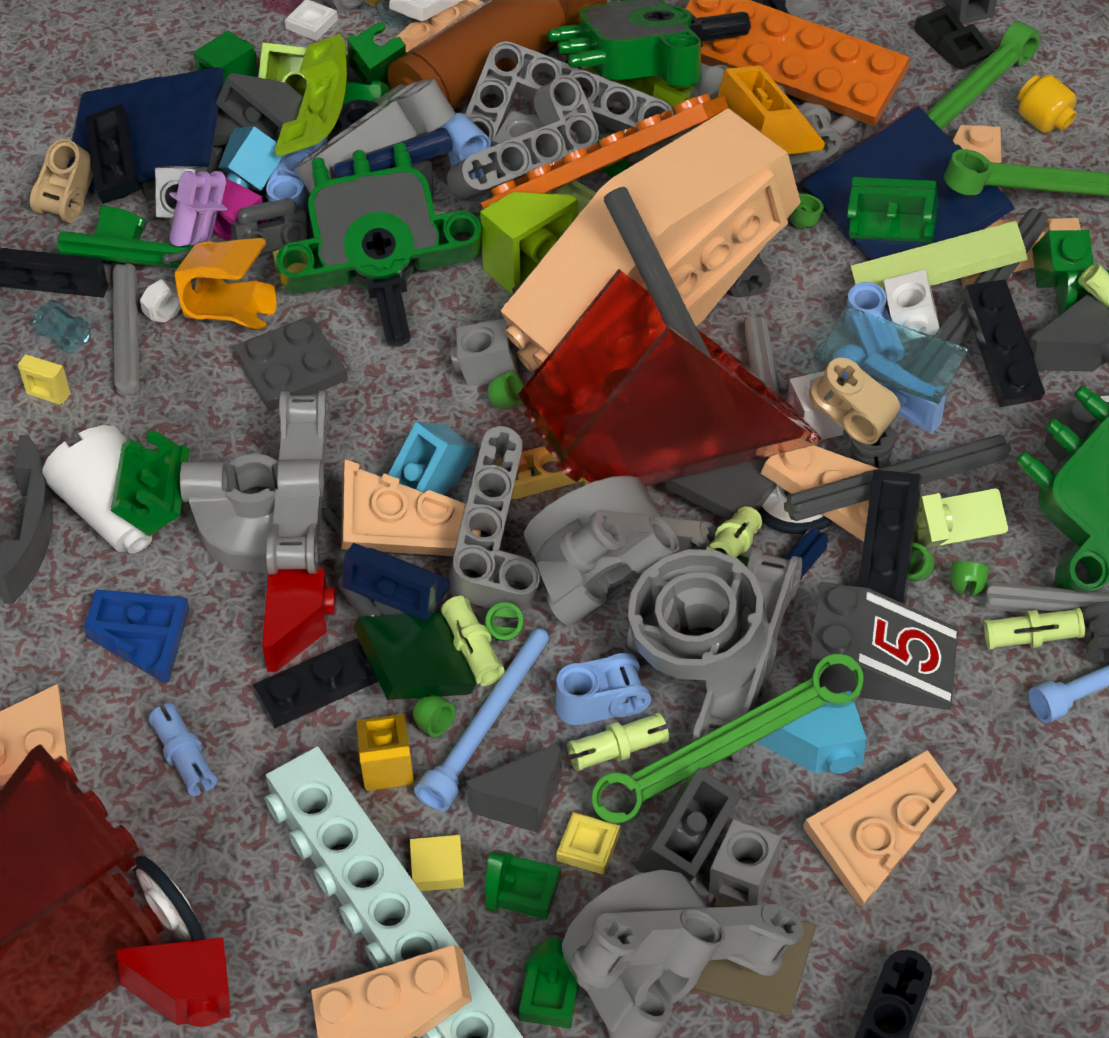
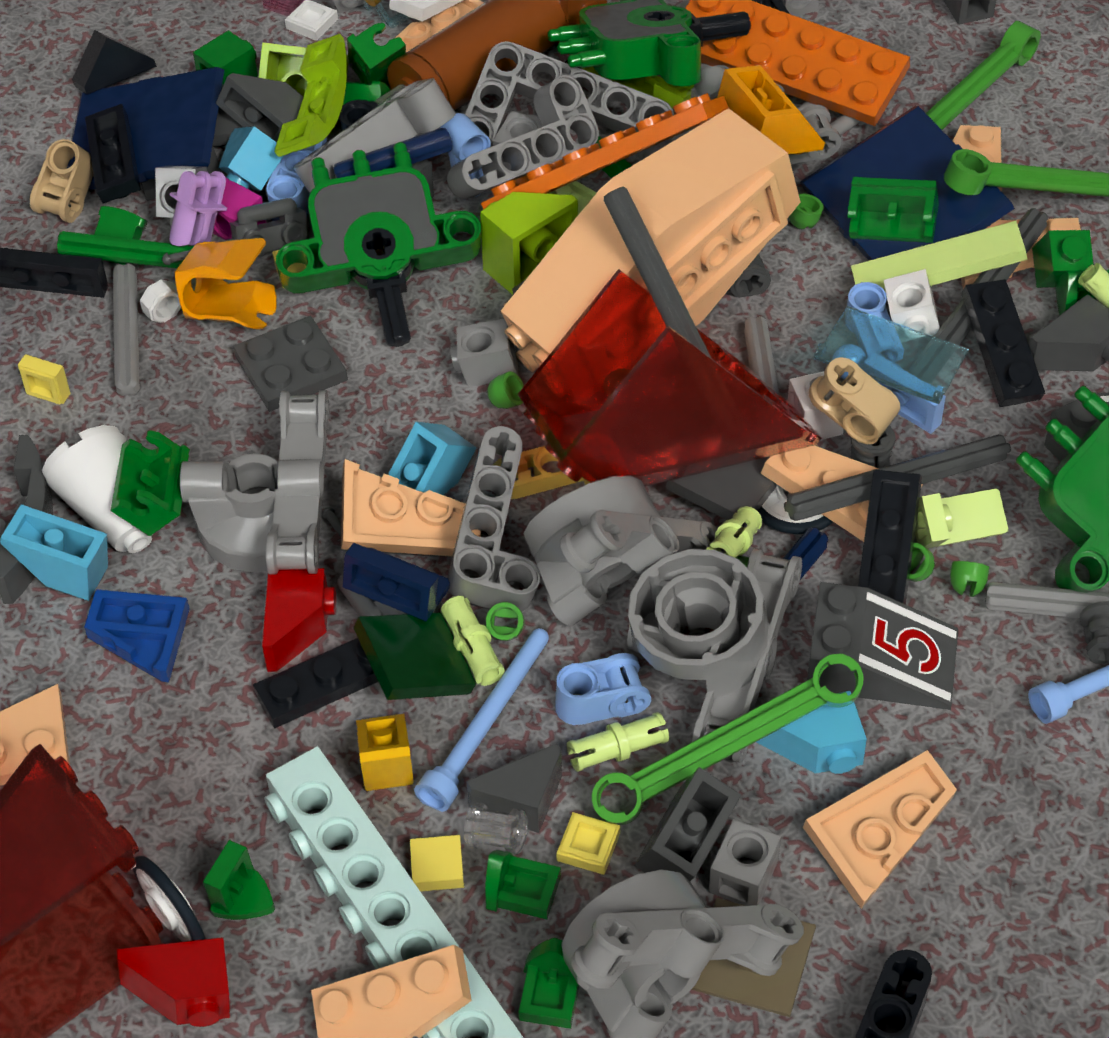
clear light blue bush [33,300,90,353] -> none
light blue pin [148,704,217,796] -> none
bright green hinge [412,695,456,737] -> none
pearl dark grey slope [914,6,994,69] -> none
yellowish green pin [983,608,1085,650] -> none
yellow head [1017,74,1077,133] -> none
none -> medium azure slope [0,504,108,601]
none -> black slope [72,30,157,95]
none -> green tile [203,840,275,920]
none -> clear bush [464,802,528,855]

